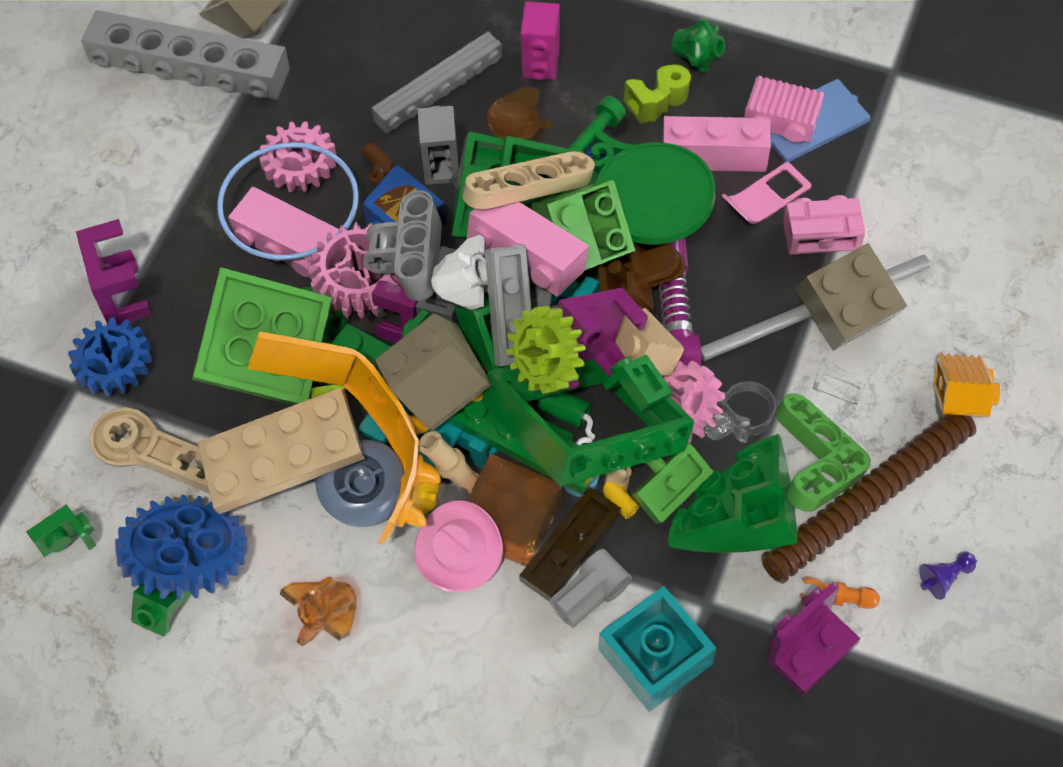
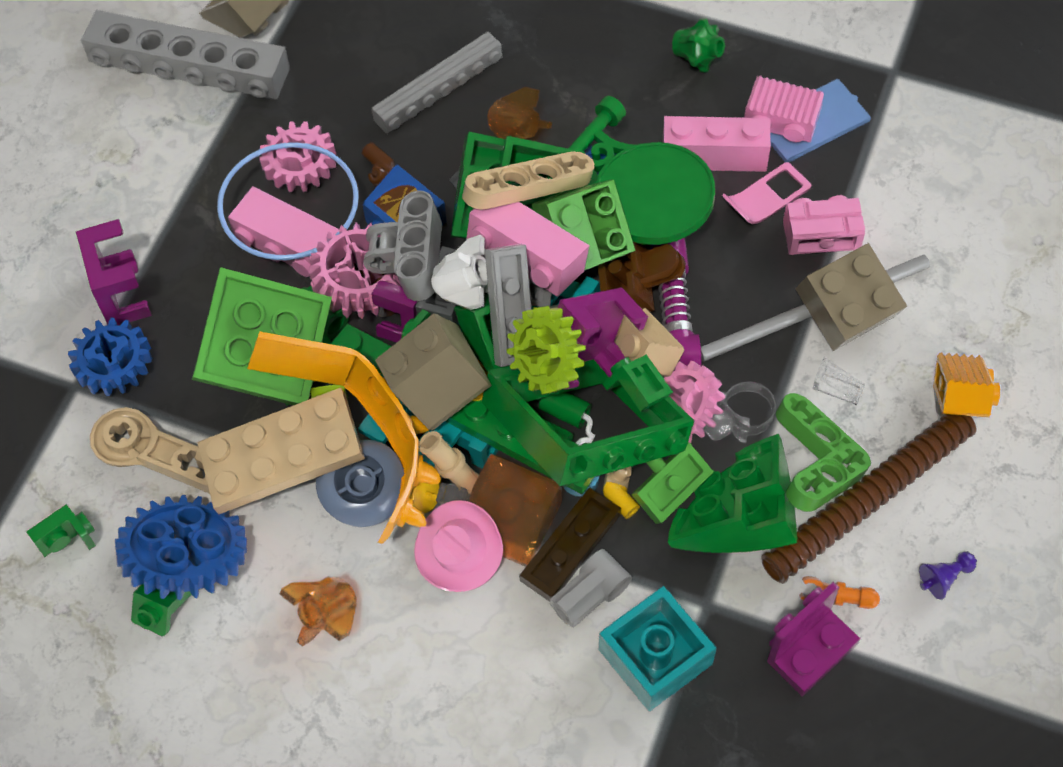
light grey brick [418,106,459,185] -> none
dark pink brick [521,1,560,80] -> none
lime leg [623,65,691,124] -> none

